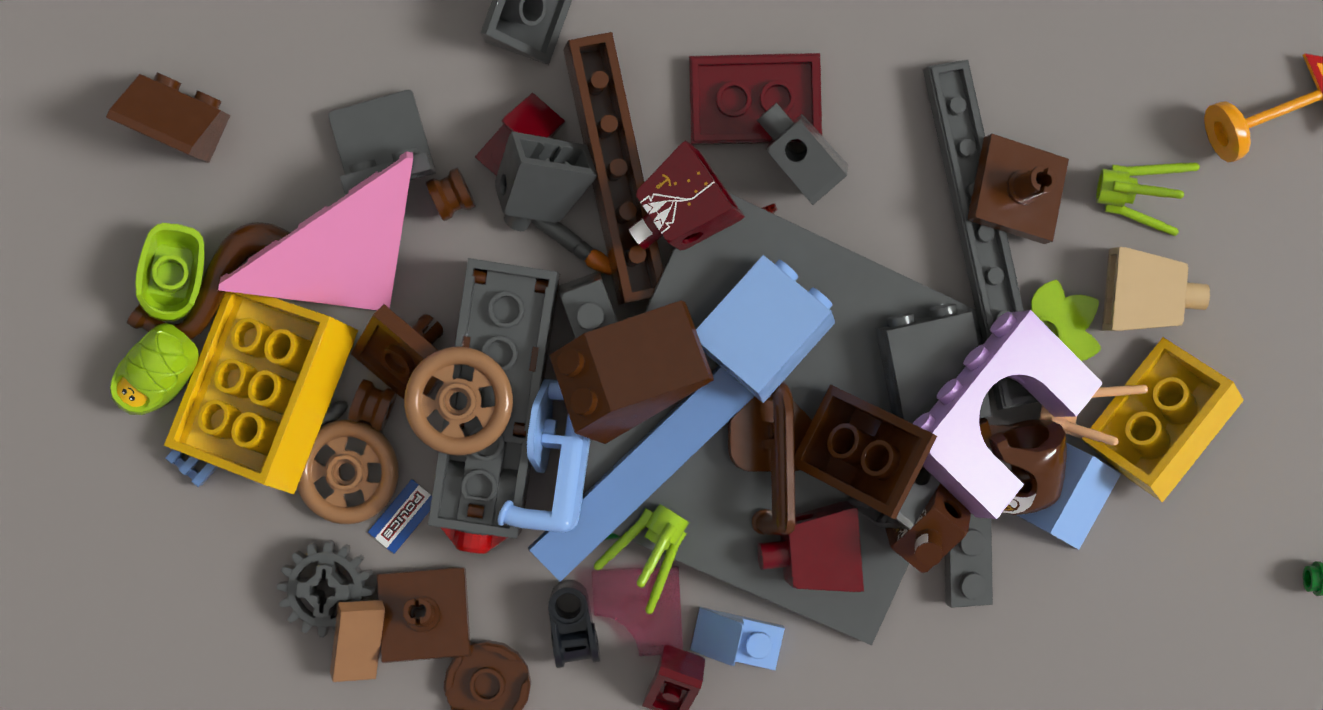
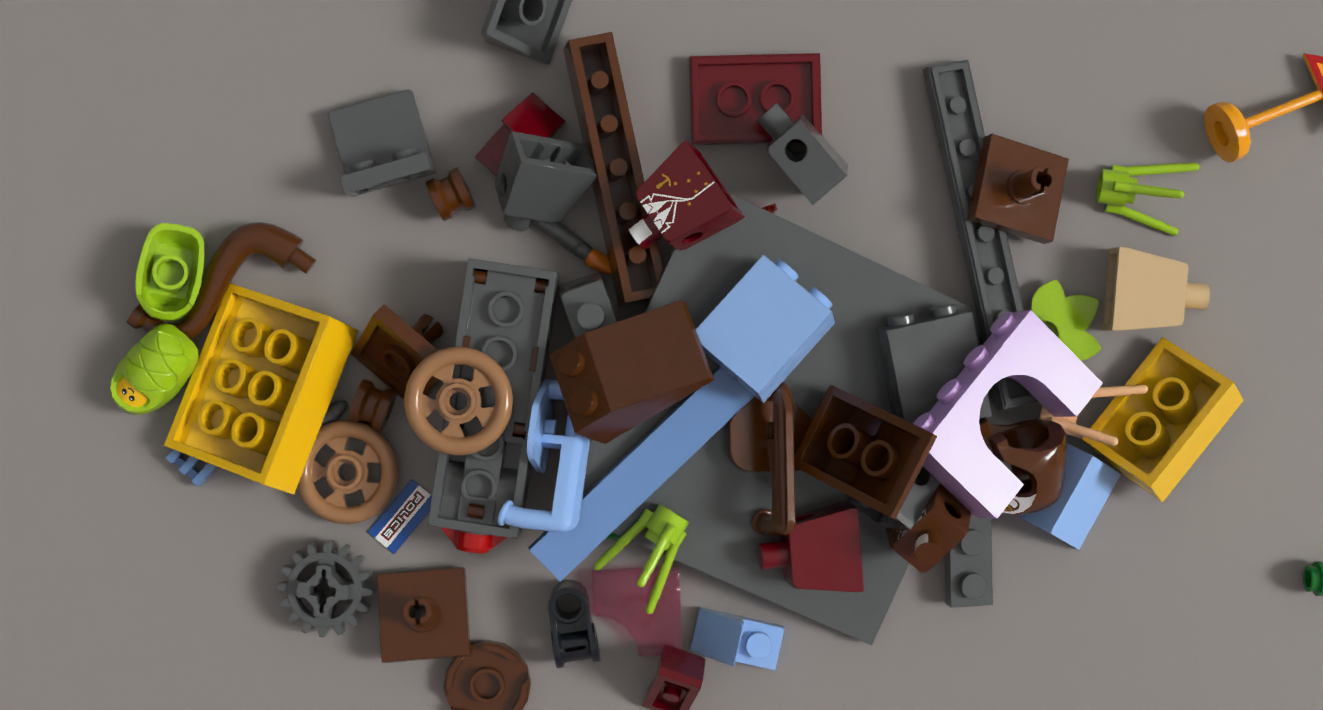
reddish brown slope [106,72,231,163] -> none
bright pink tile [218,151,413,310] -> none
medium nougat tile [330,600,385,682] -> none

